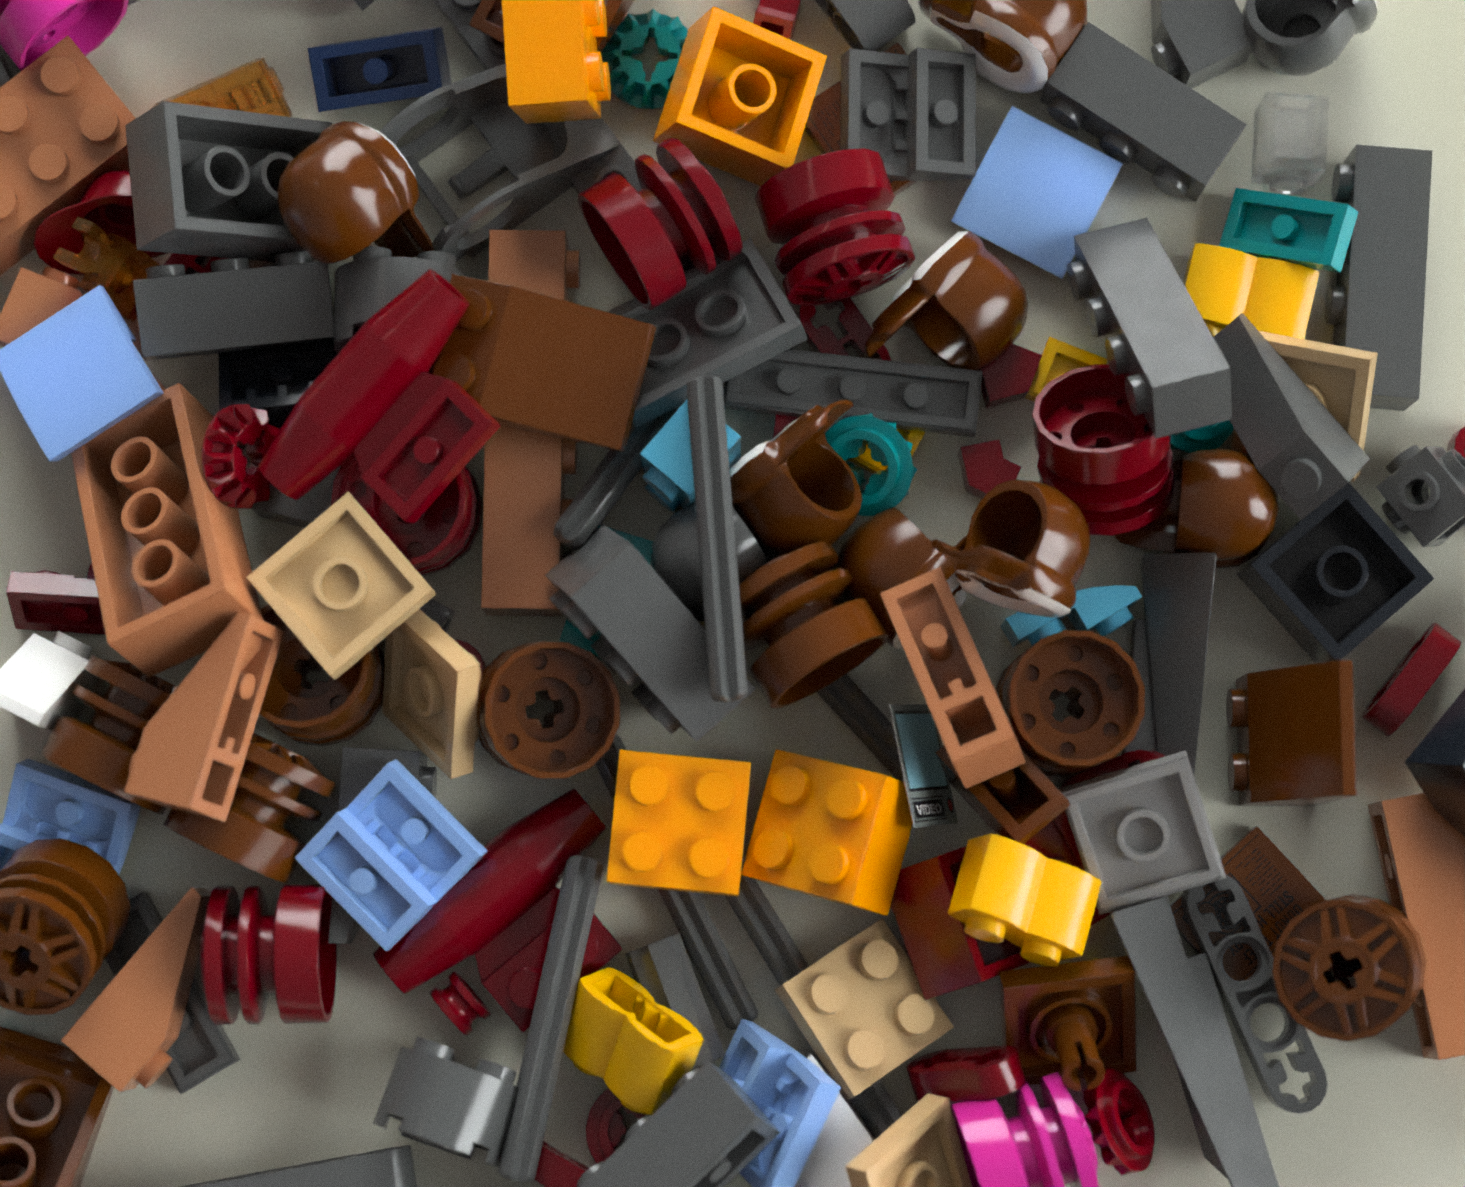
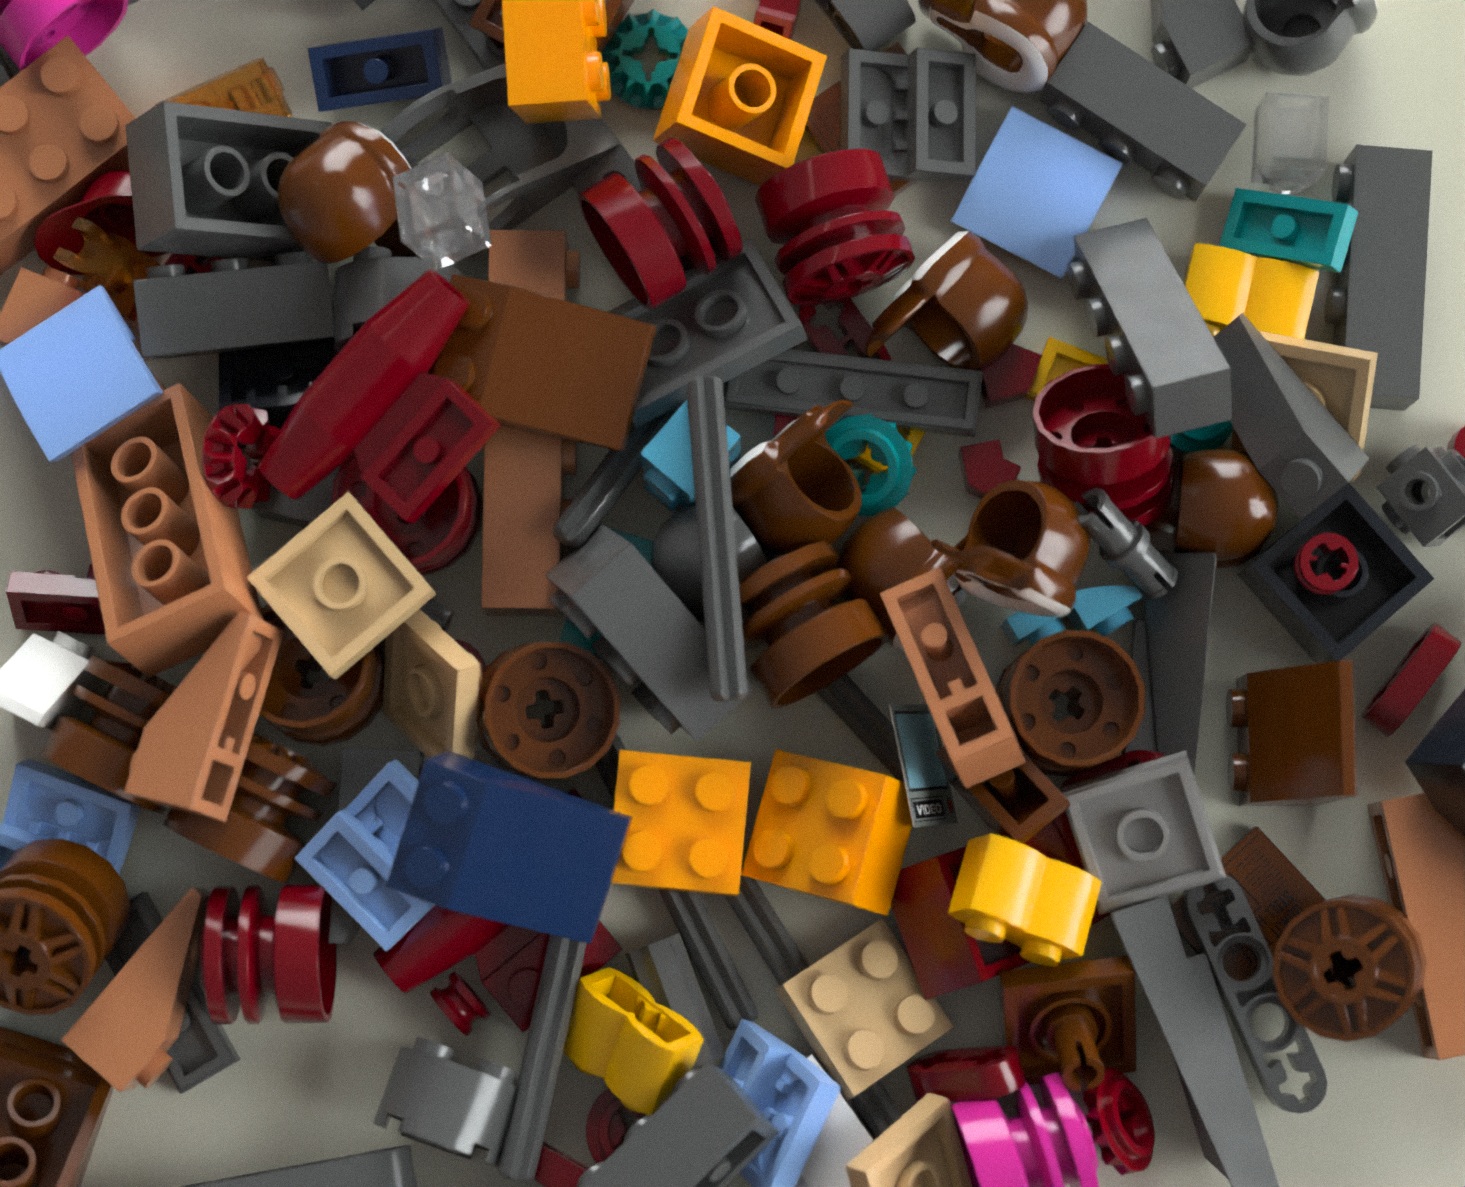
none -> dark blue slope [386,750,633,944]
none -> clear brick [392,151,492,270]
none -> dark grey pin [1074,488,1178,599]
none -> dark red bush [1294,533,1359,595]

